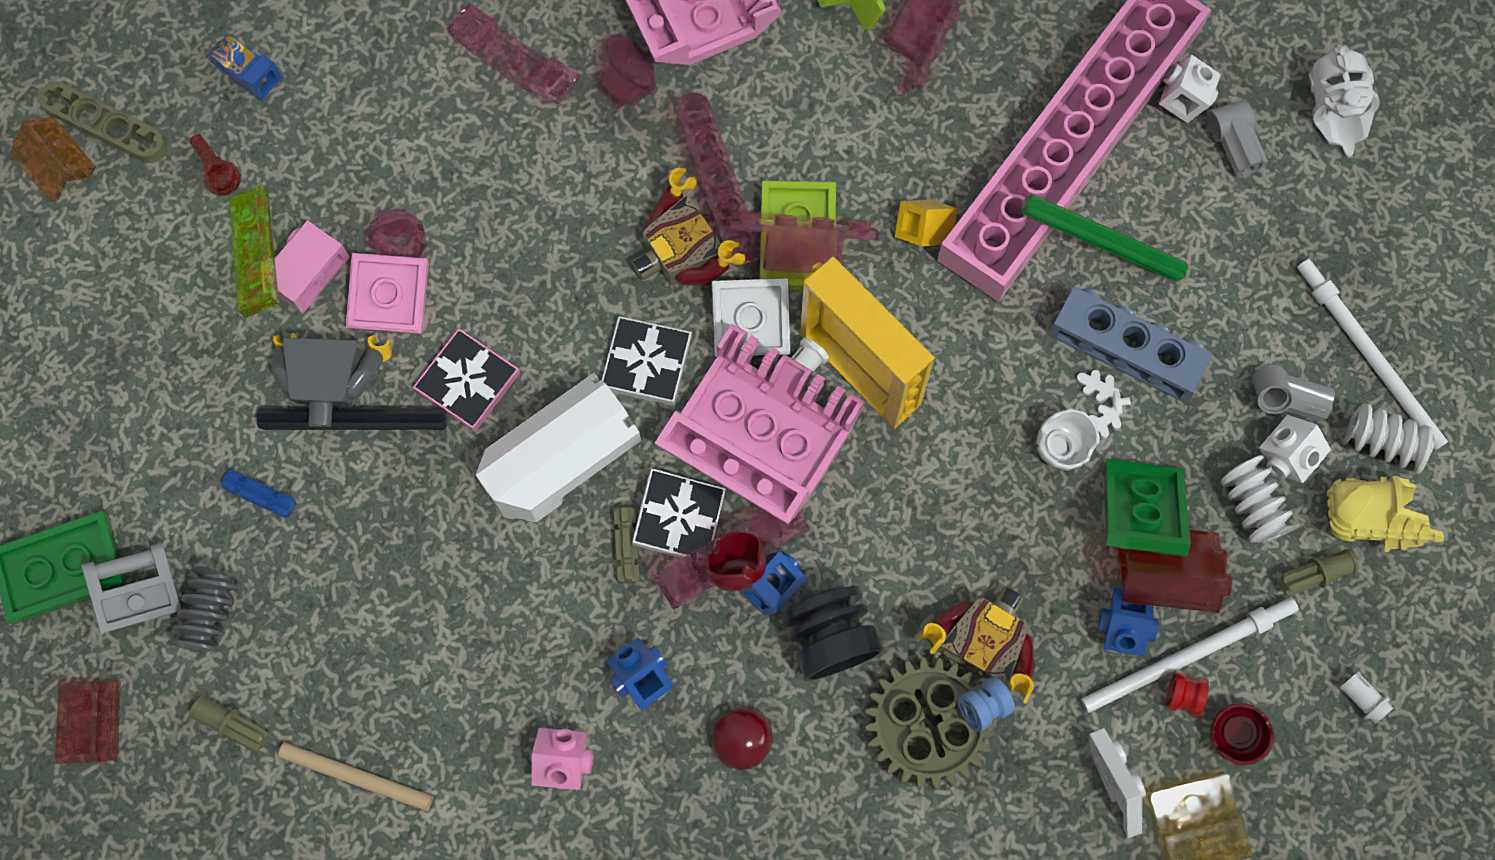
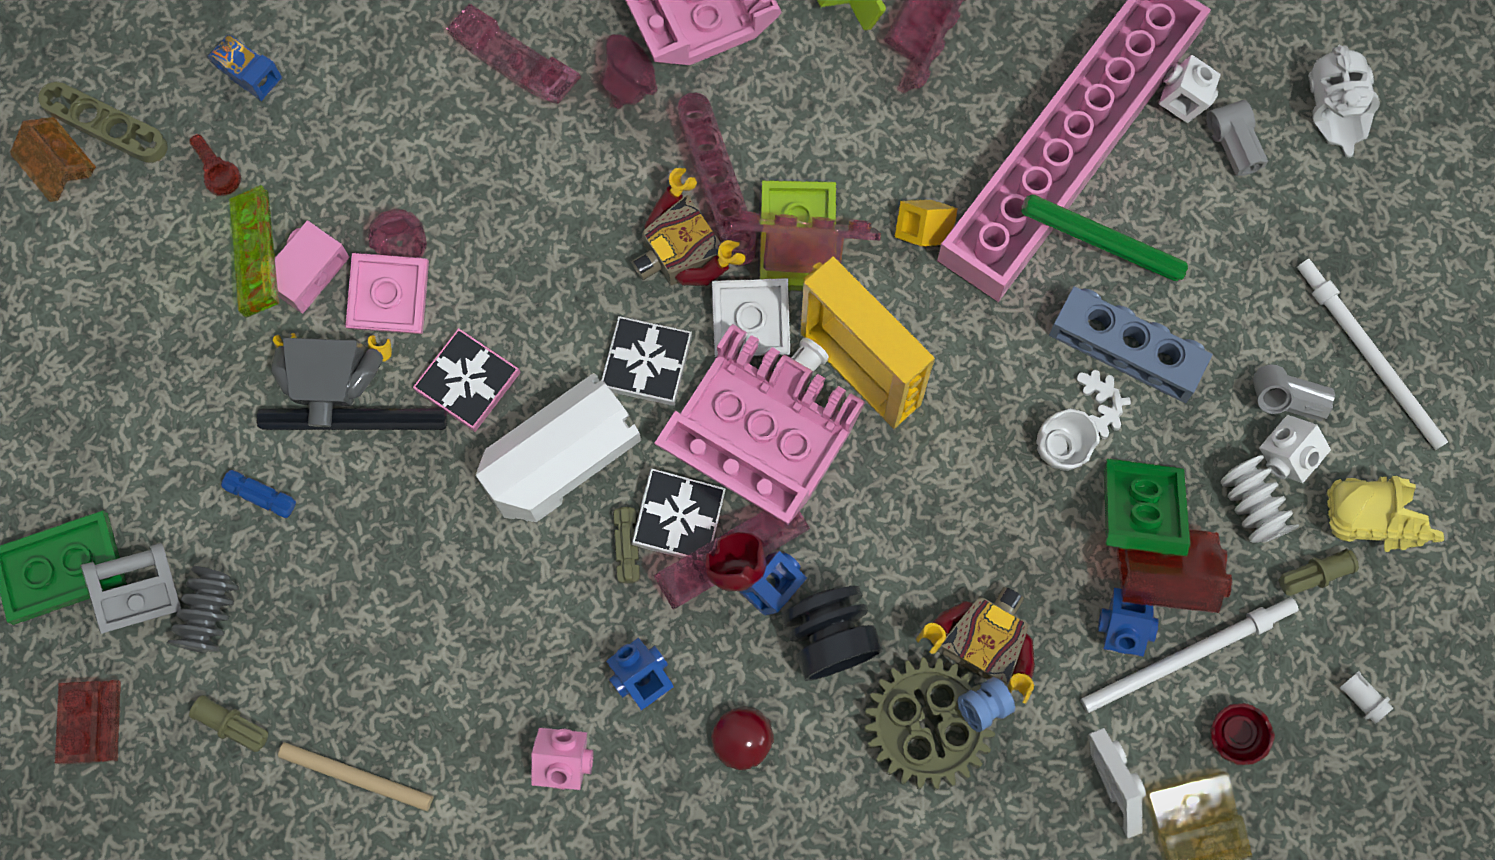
red wheel [1165,671,1209,718] -> none
white piece [1343,403,1434,474] -> none

